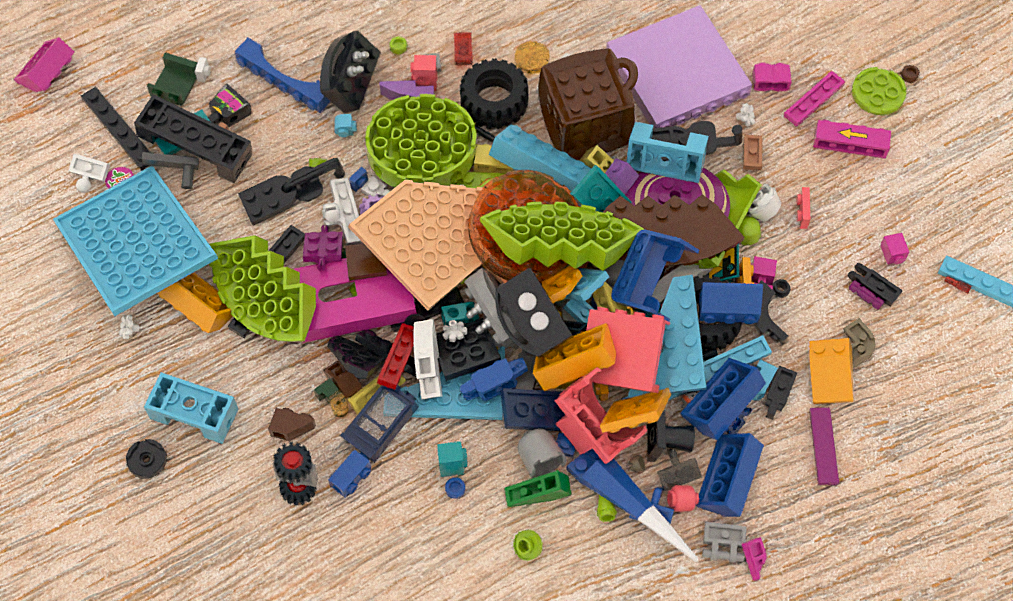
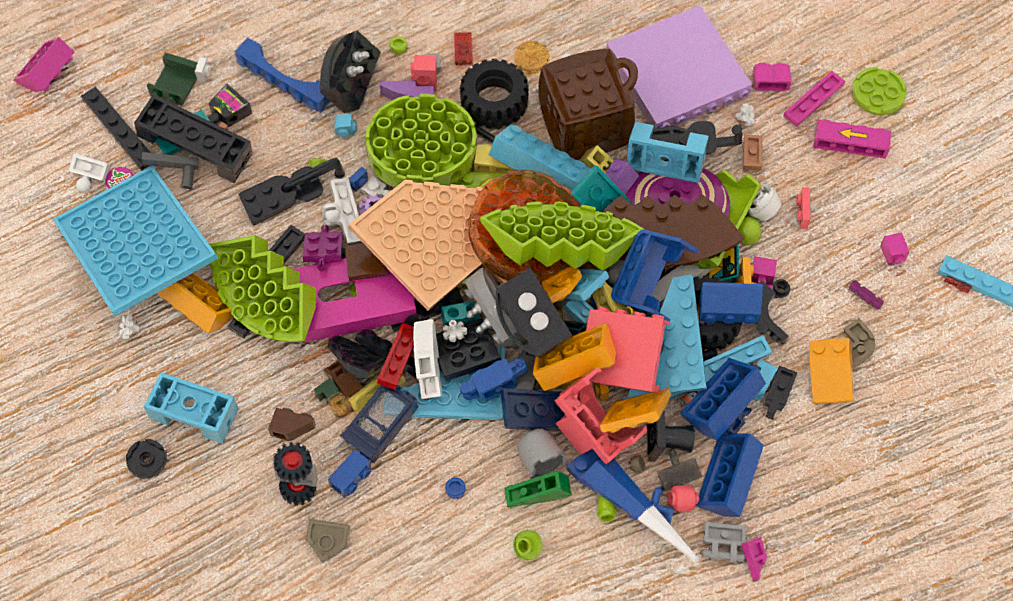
teal brick [437,441,468,477] -> none
blue plate [556,432,575,458] -> none
magenta tile [809,408,839,485] -> none
black hinge [848,263,902,307] -> none
reddish brown tile [901,65,920,83] -> none
none -> dark tan plate [306,519,350,563]

